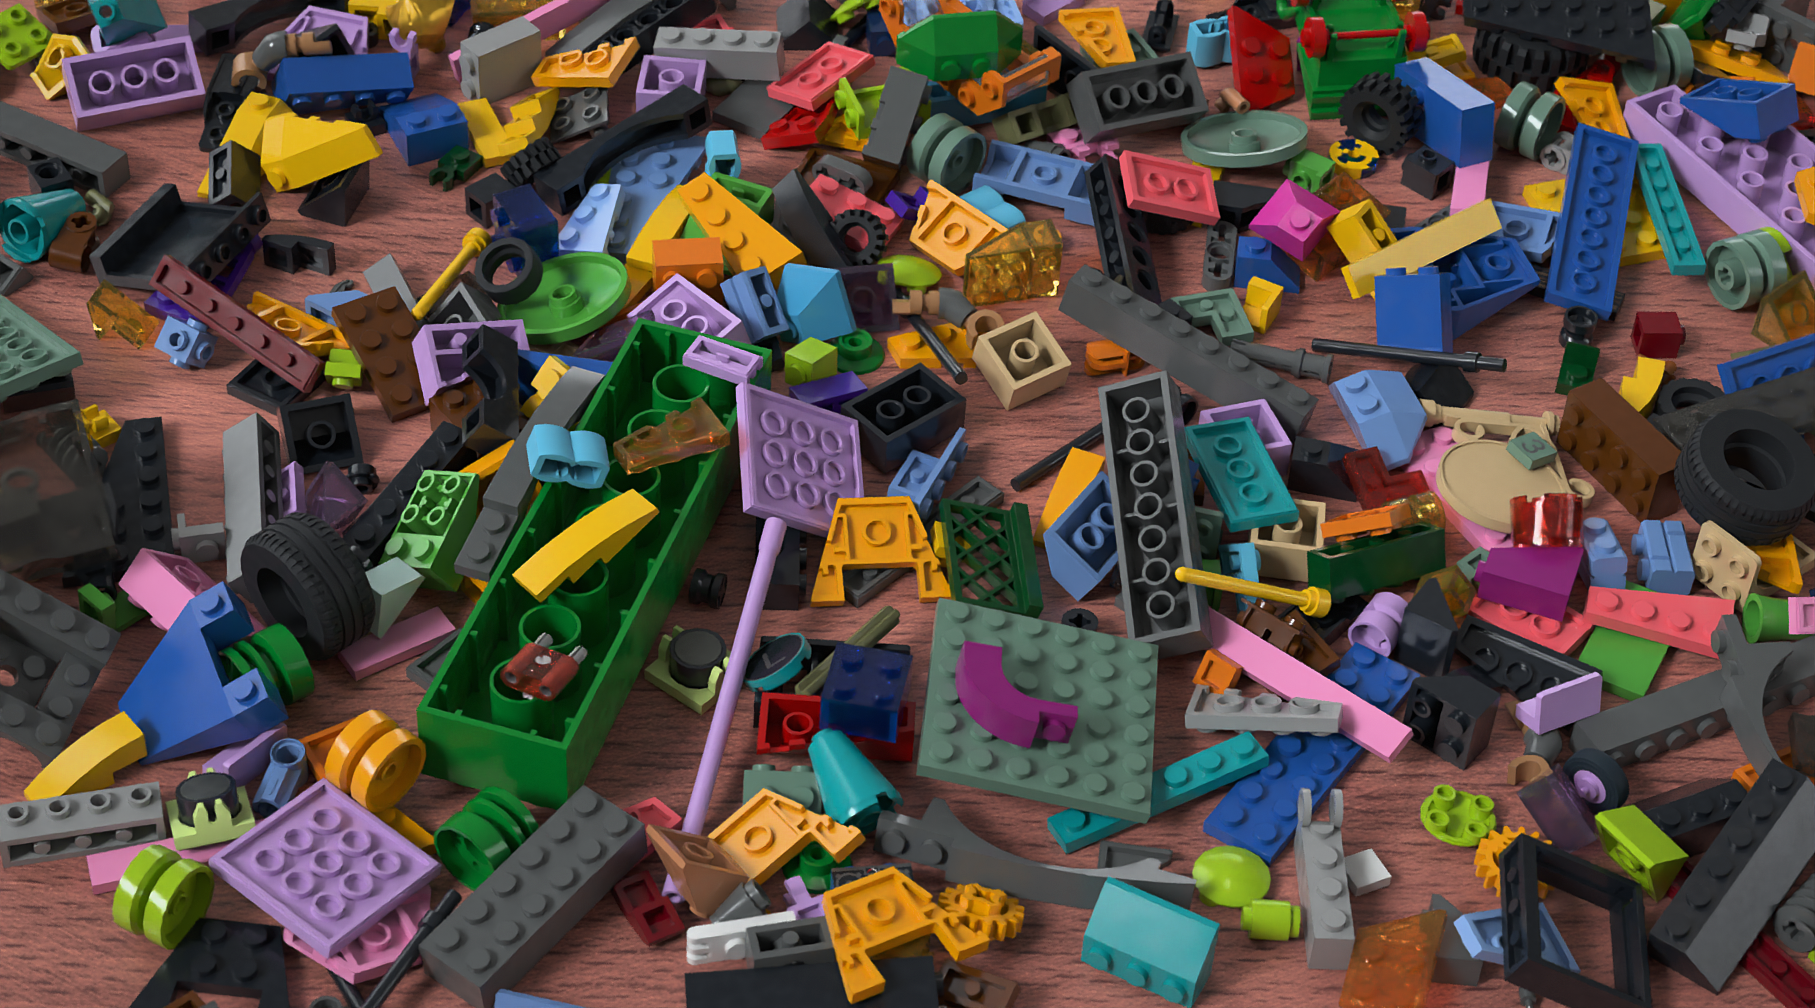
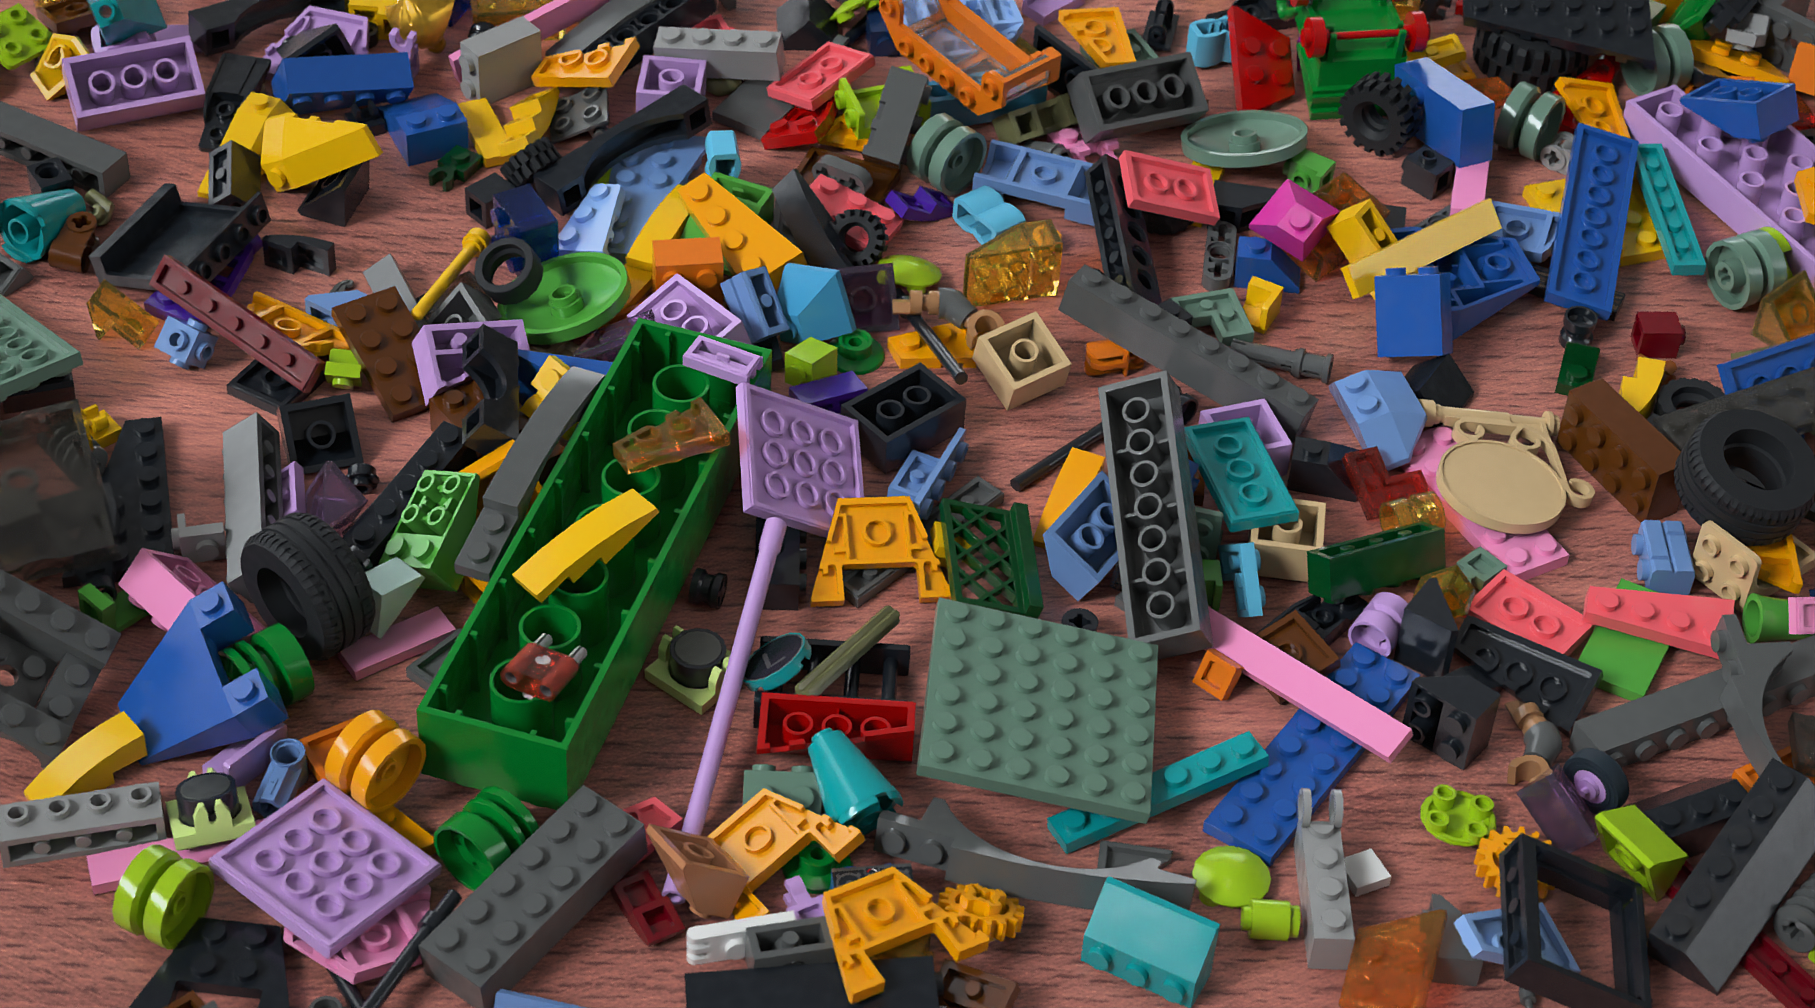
medium nougat piece [231,30,333,90] -> none
medium azure brick [526,424,610,489] -> none
dark grey cone [709,879,772,924] -> none
clear blue brick [819,642,913,743] -> none
green wedge [896,10,1023,82] -> none
light orange wing [909,179,1023,277] -> none
magenta arch [955,640,1078,748] -> none
yellow piece [1175,567,1331,618] -> none
light grey wing [1185,684,1343,736] -> none
nougat arm [1214,87,1250,114] -> none
reddish brown hinge [1236,597,1315,658] -> none
black bar [1312,338,1507,373] -> none
orange plate [1320,503,1412,542] -> none
yellow piece [1328,139,1379,179] -> none
magenta slope [1474,547,1584,622] -> none
sand green tile [1506,432,1557,470] -> none
clear red brick [1509,493,1585,547] -> none
lavender panel [1515,672,1602,735] -> none
medium blue brick [1571,517,1628,590] -> none

